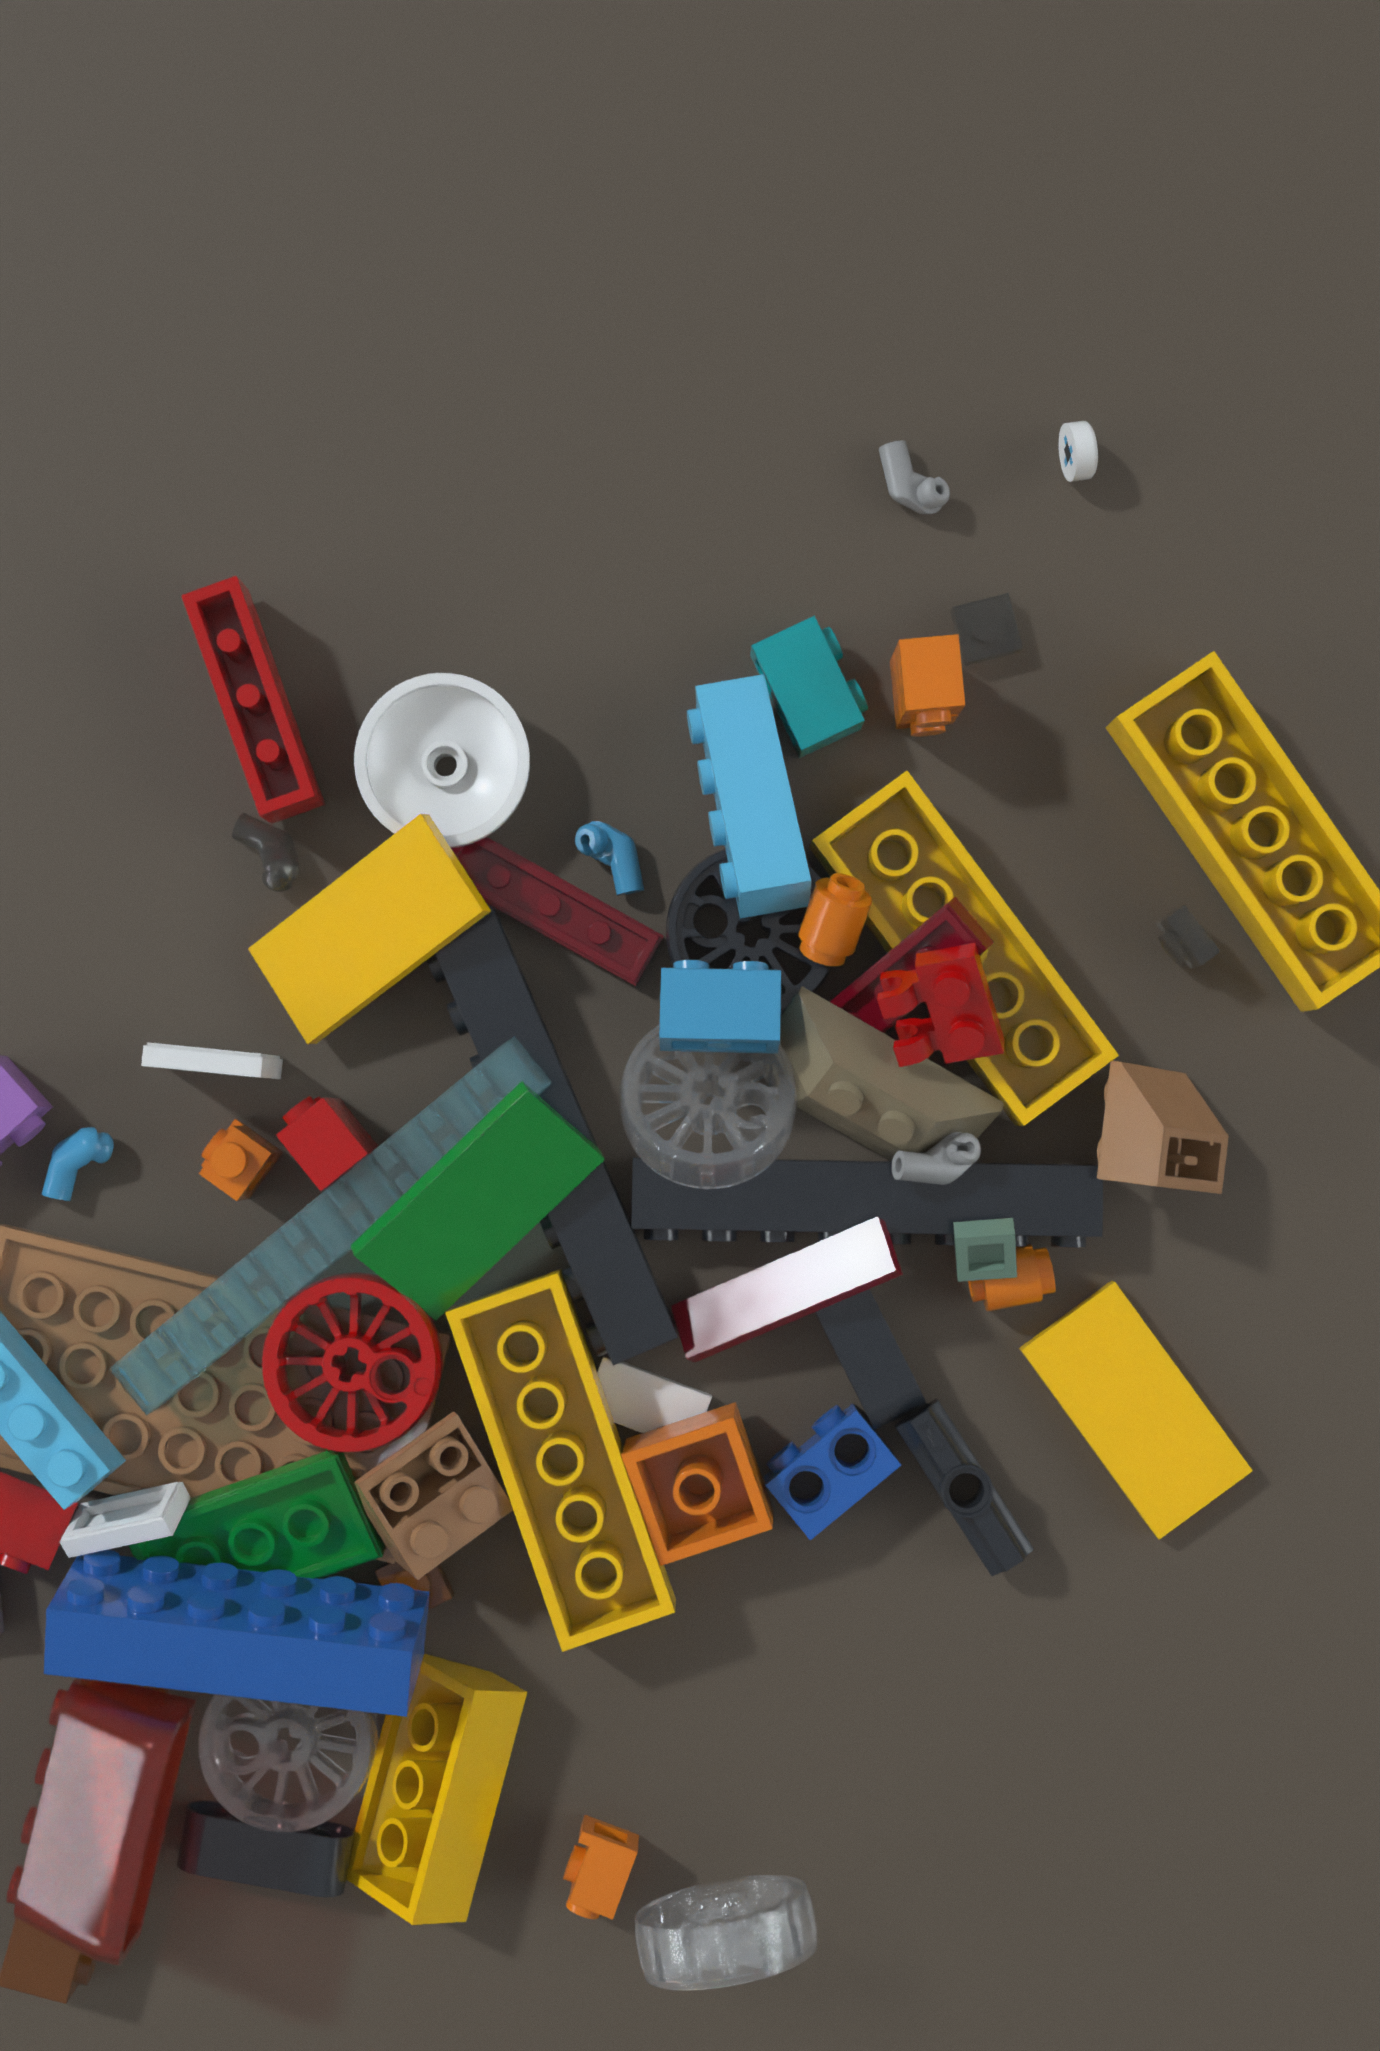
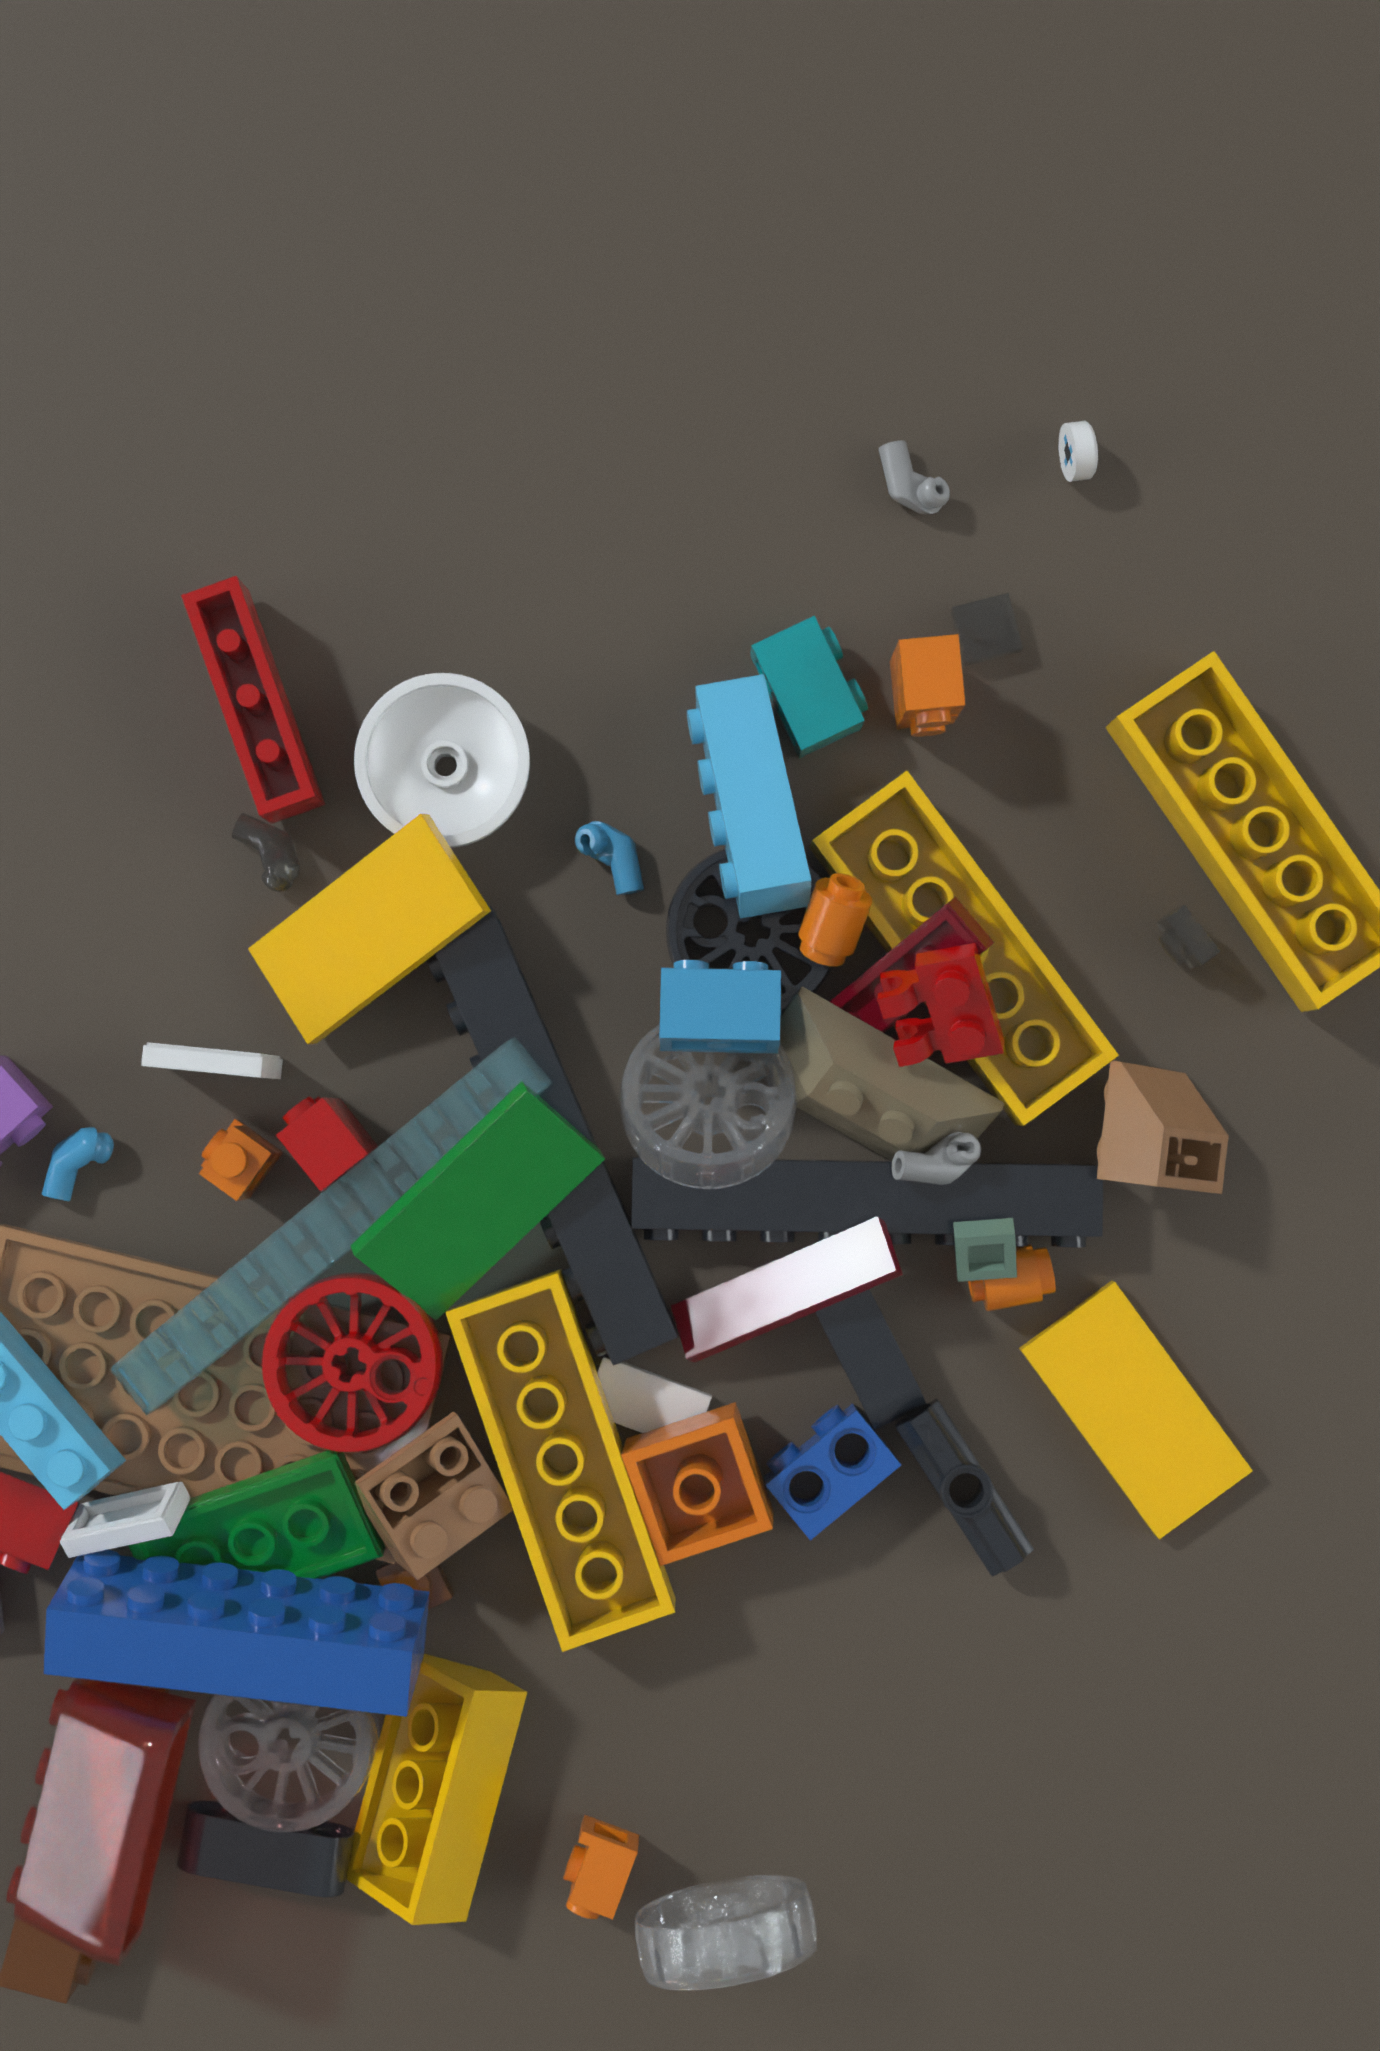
dark red tile [451,837,664,987] -> none

